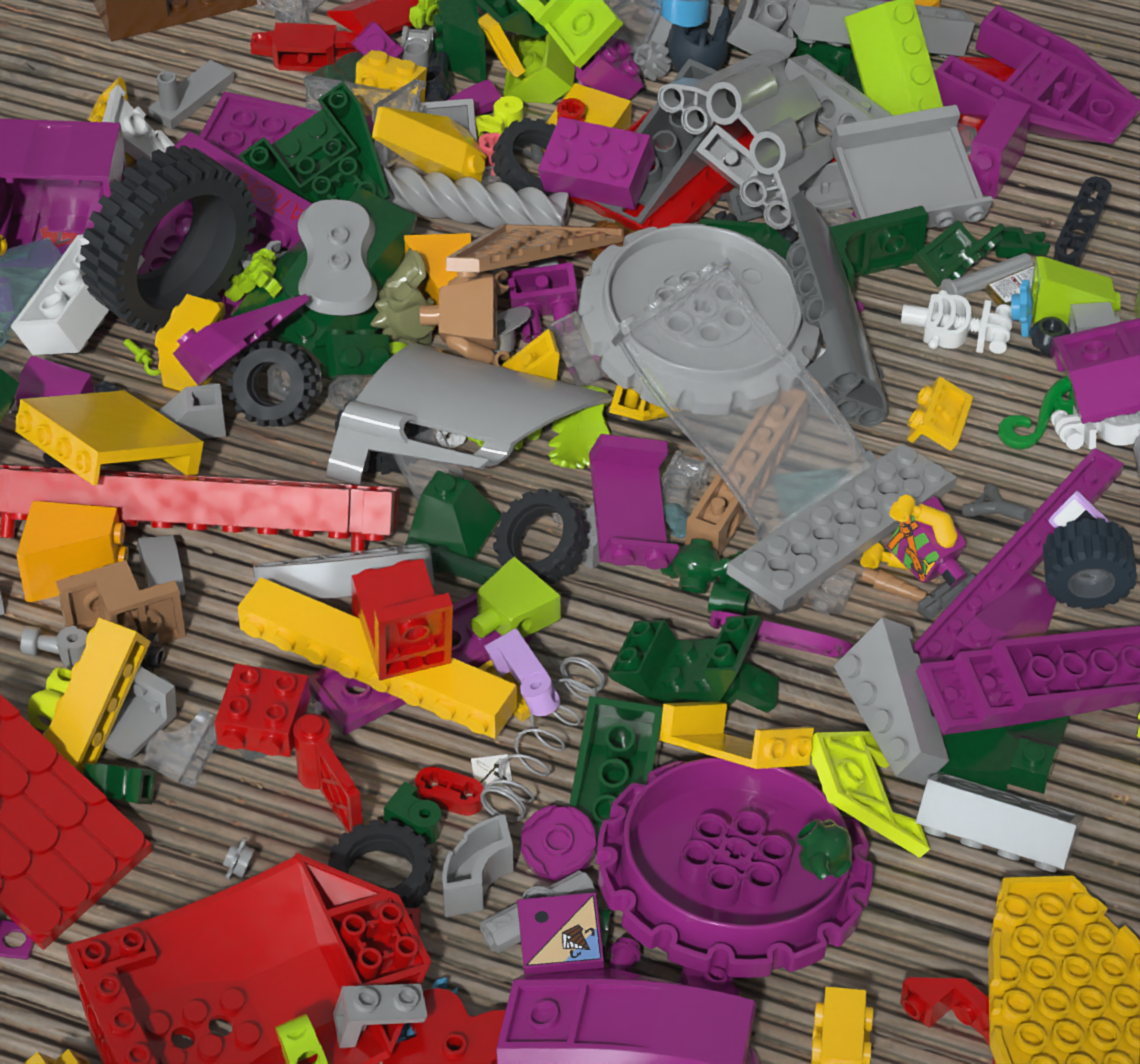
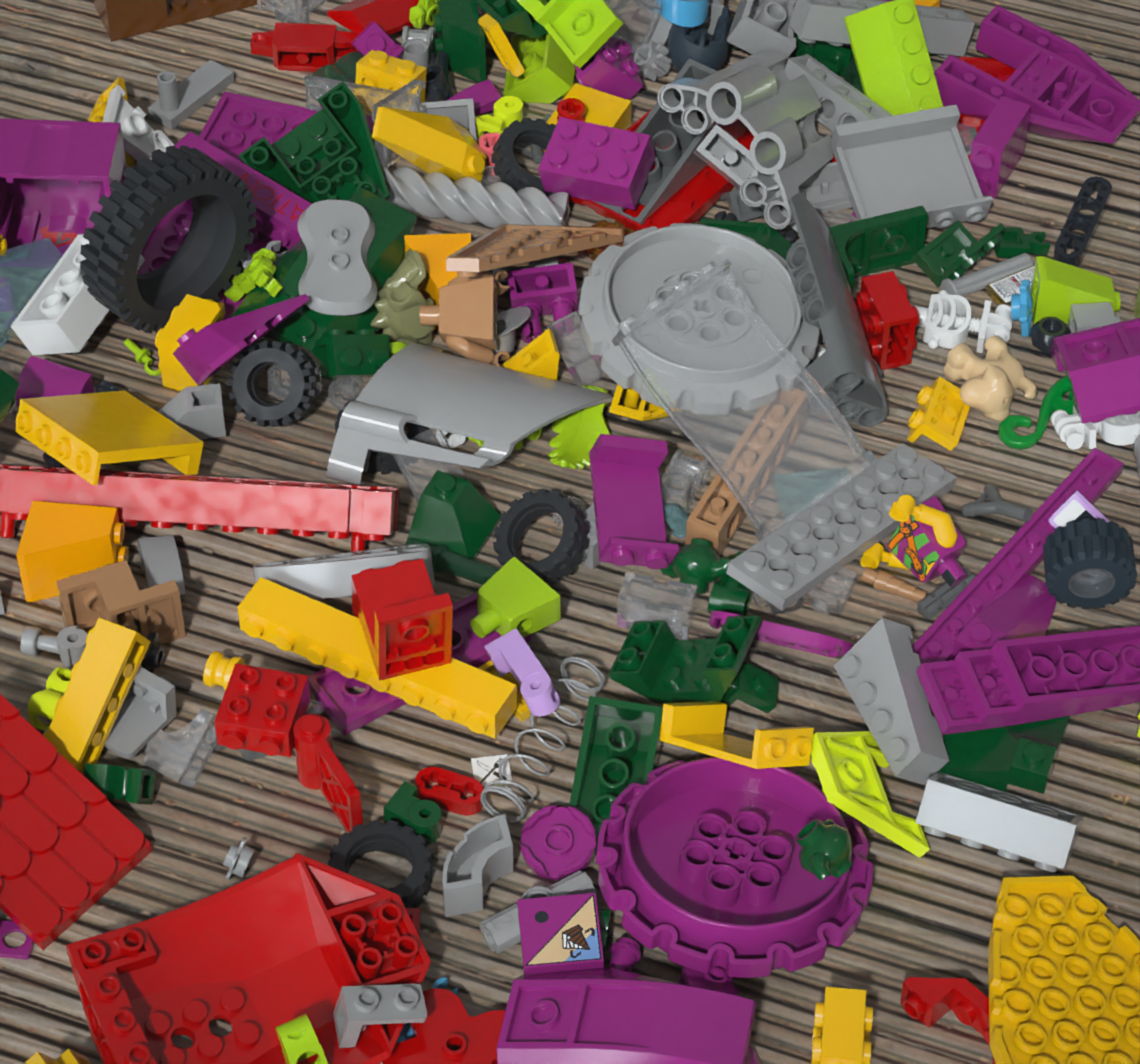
none -> yellow wheel [203,651,245,690]
none -> clear brick [617,572,697,640]
none -> red brick [856,271,919,370]
none -> tan animal [943,335,1038,422]

